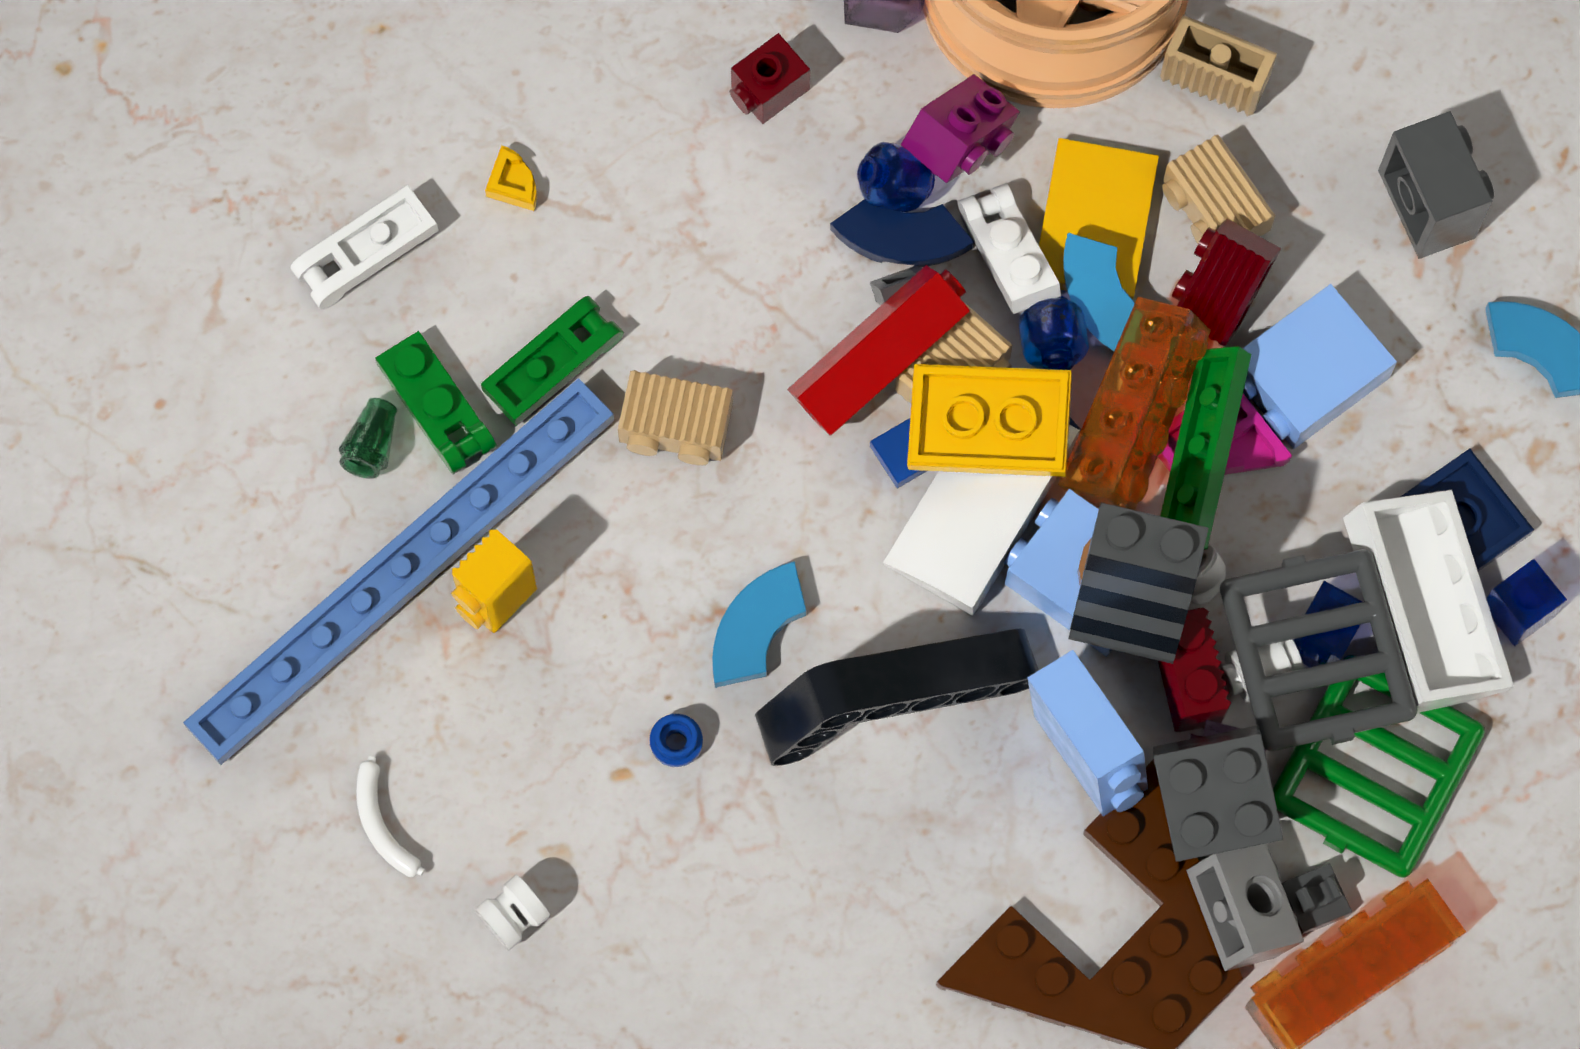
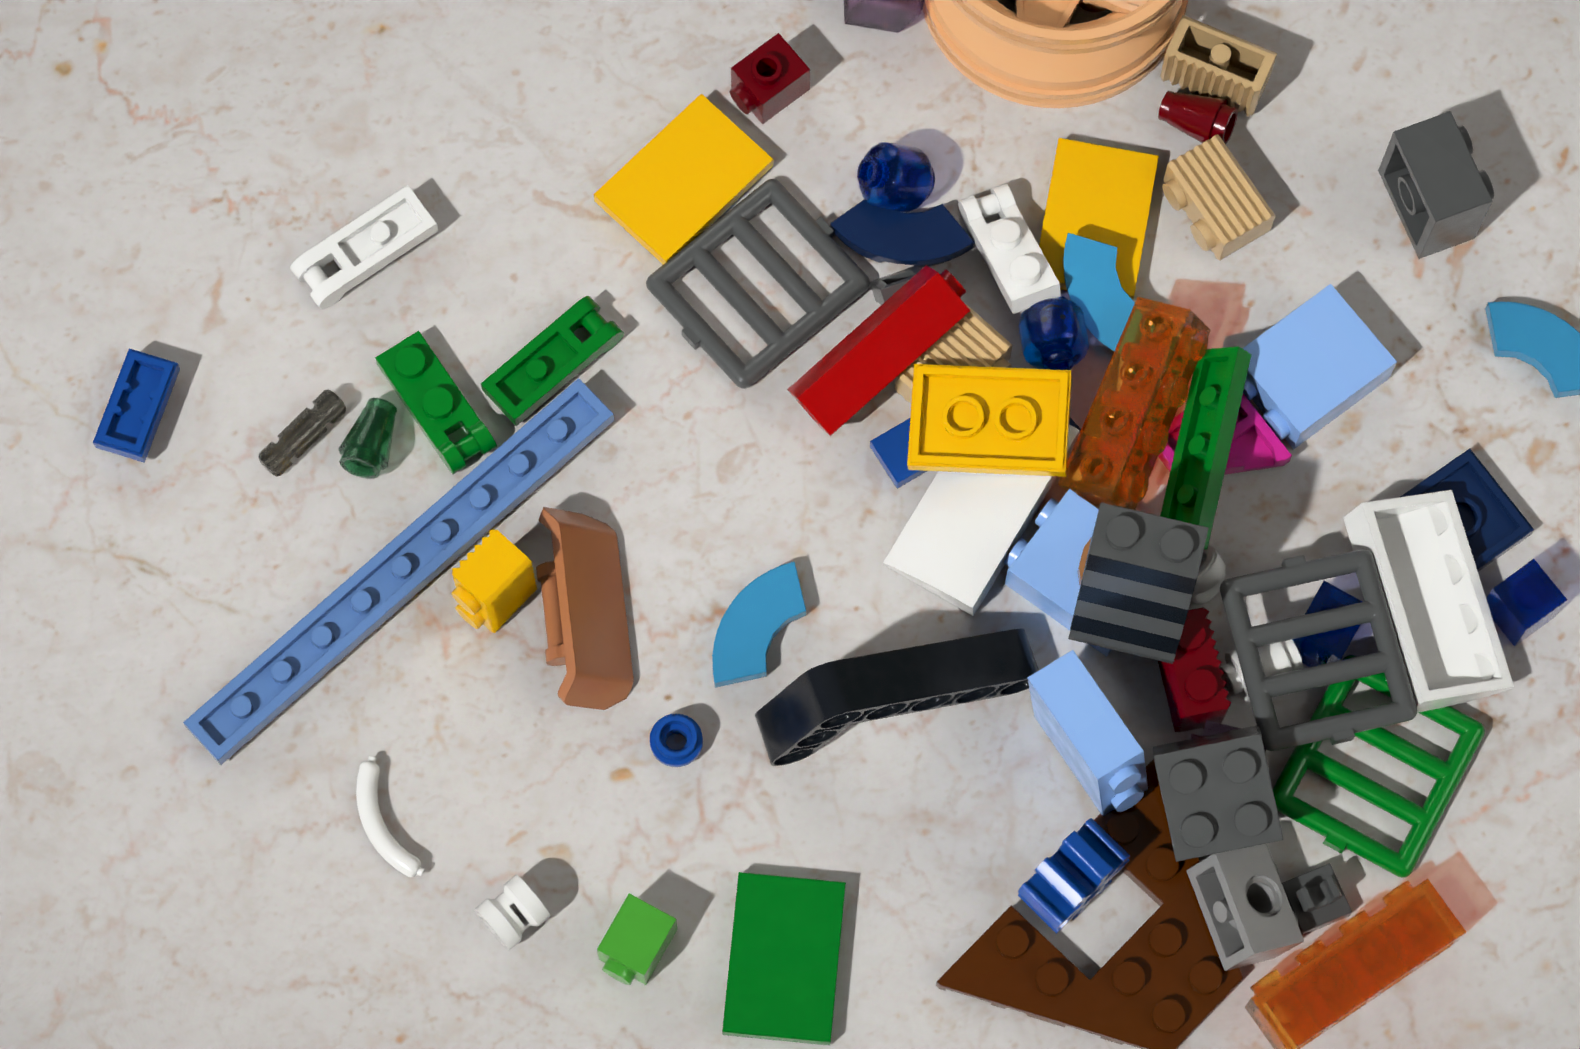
yellow tile [485,145,537,211] -> none
tan brick [618,370,733,465] -> none
magenta brick [901,74,1020,183] -> none
dark red brick [1172,218,1281,346] -> none
none -> blue plate [93,348,180,463]
none -> clear smoke axle [258,389,346,477]
none -> nougat piece [536,507,634,710]
none -> yellow tile [593,94,774,264]
none -> bright green brick [597,893,677,985]
none -> dark grey bar [646,179,870,389]
none -> green tile [722,872,846,1045]
none -> blue gear [1018,818,1130,934]
none -> dark red cone [1158,91,1238,144]

